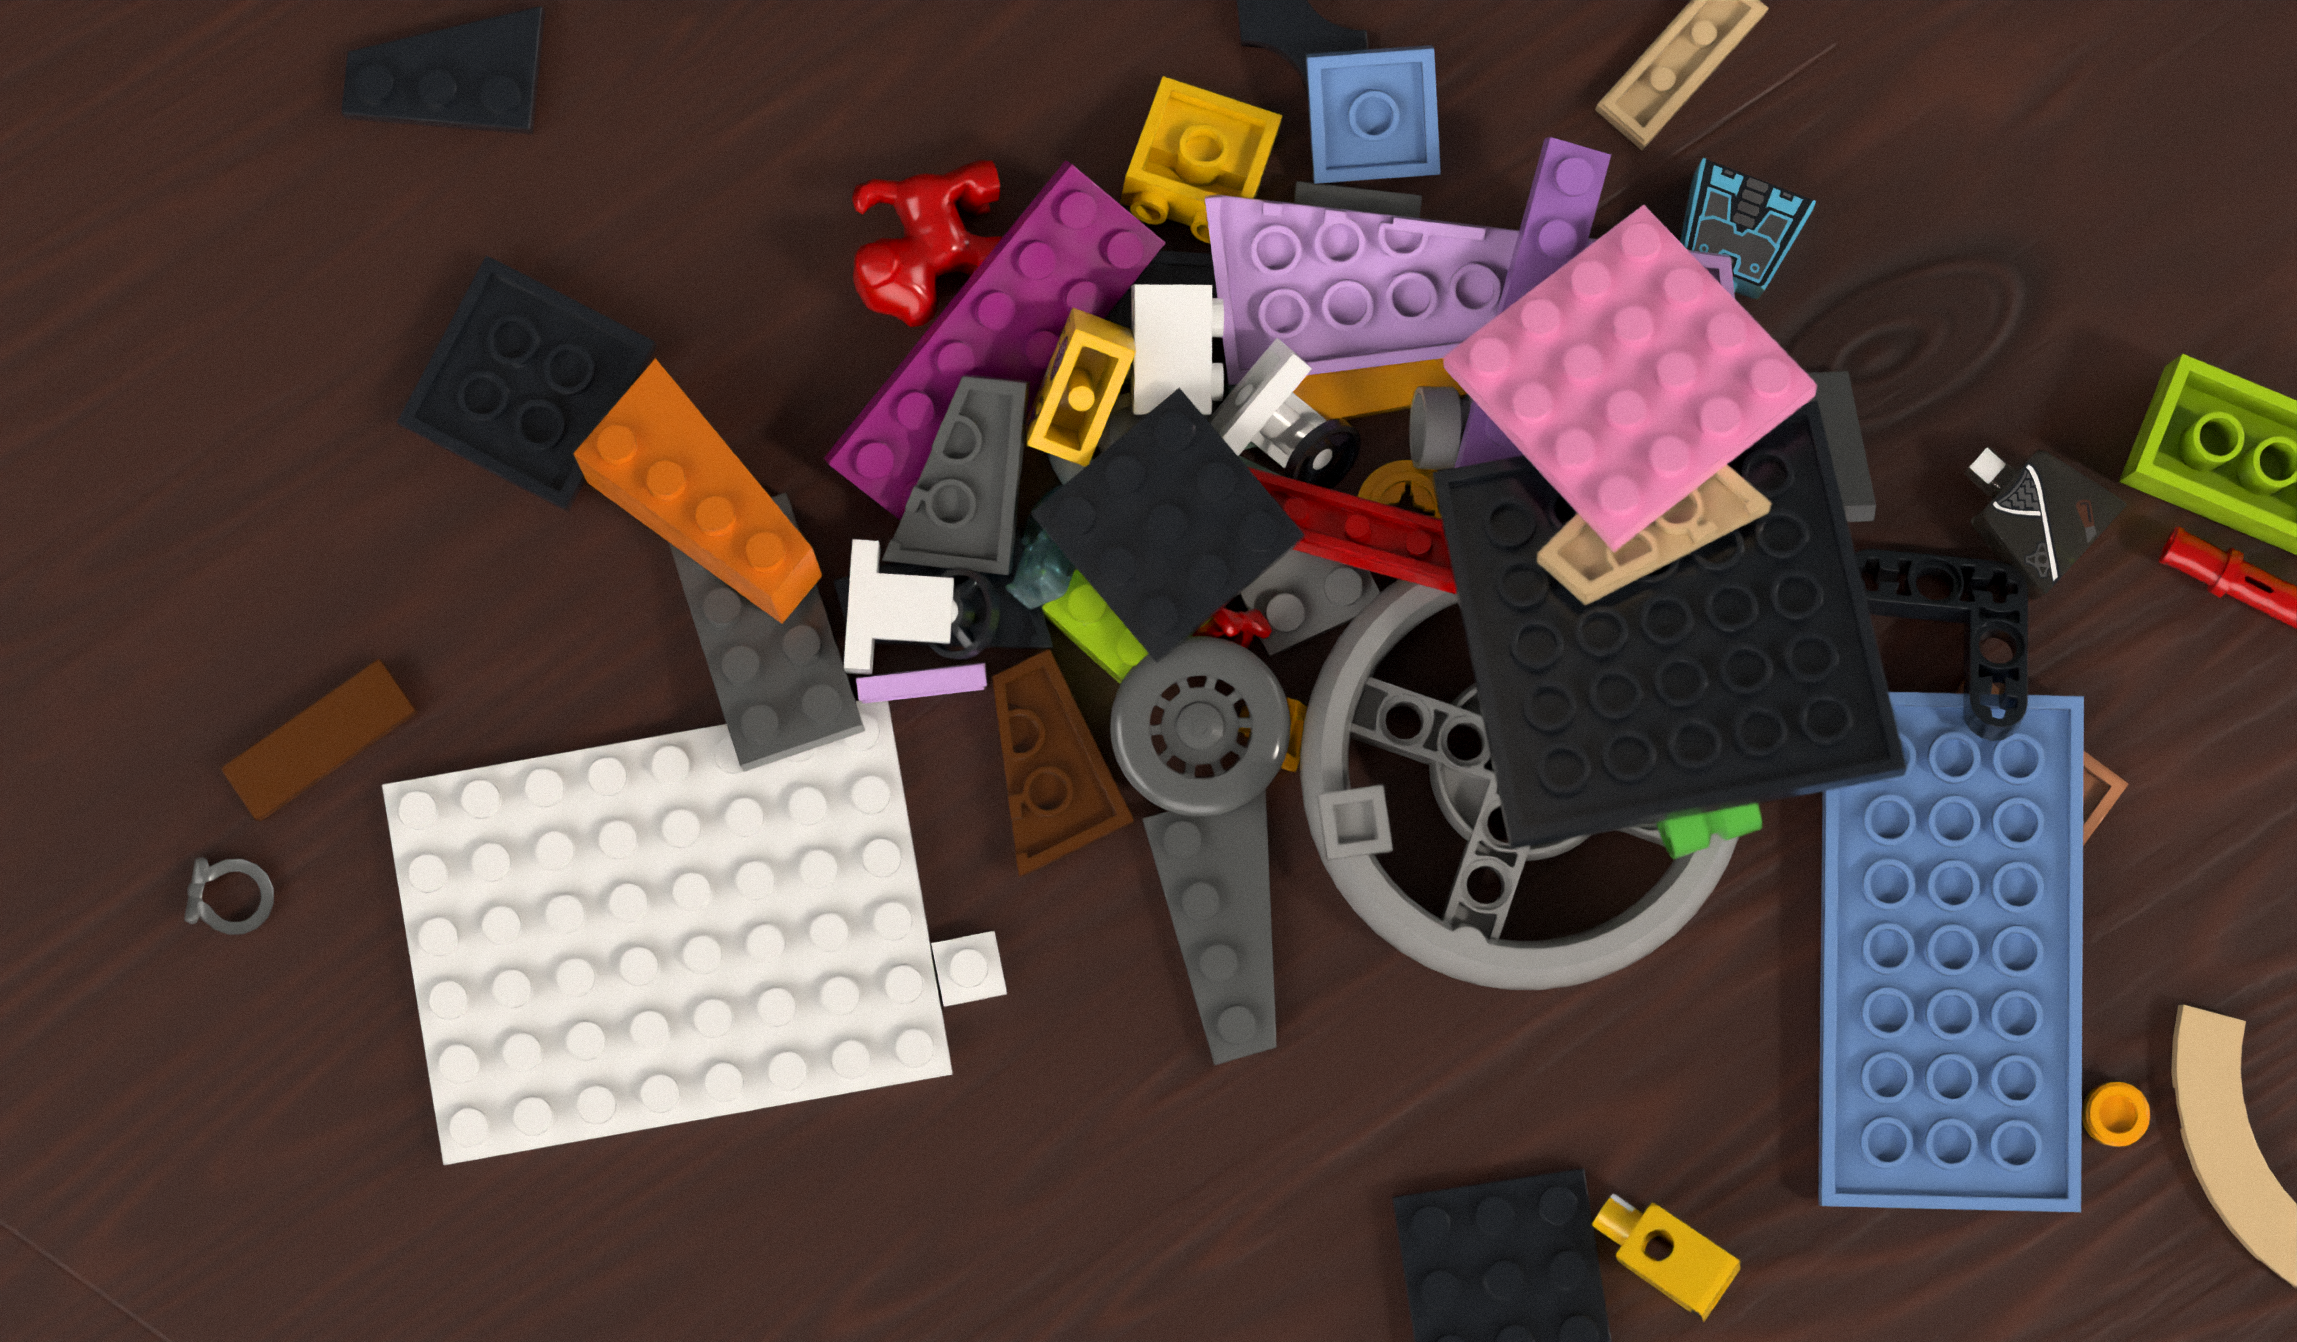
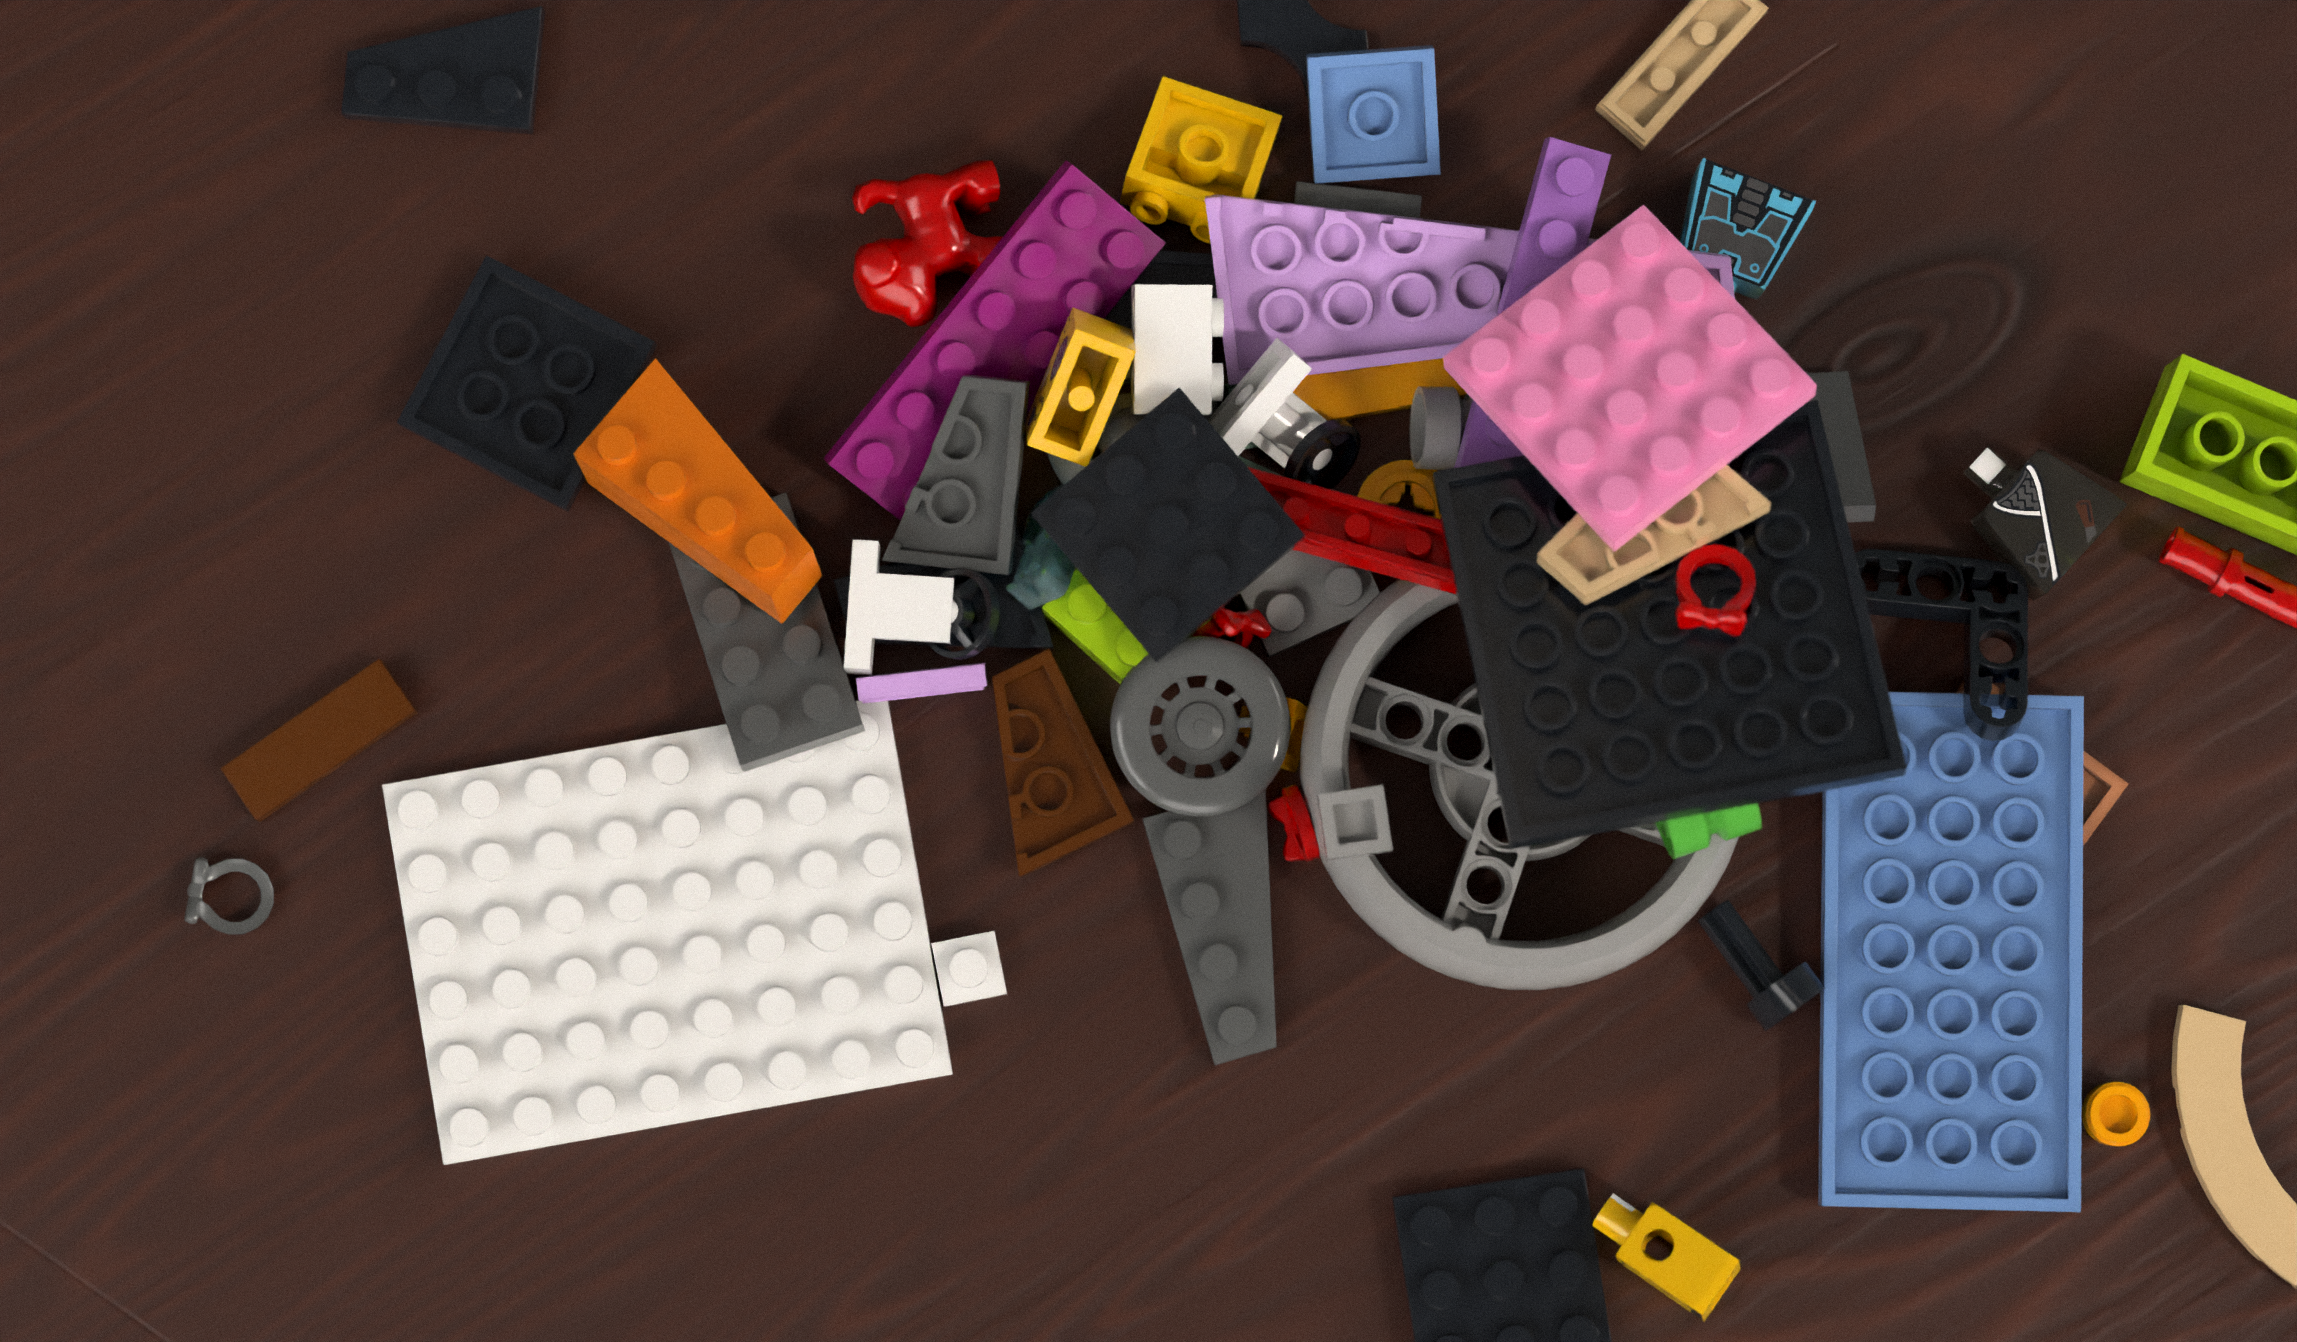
none -> red piece [1267,784,1320,862]
none -> red piece [1675,545,1756,636]
none -> black piece [1698,900,1825,1031]

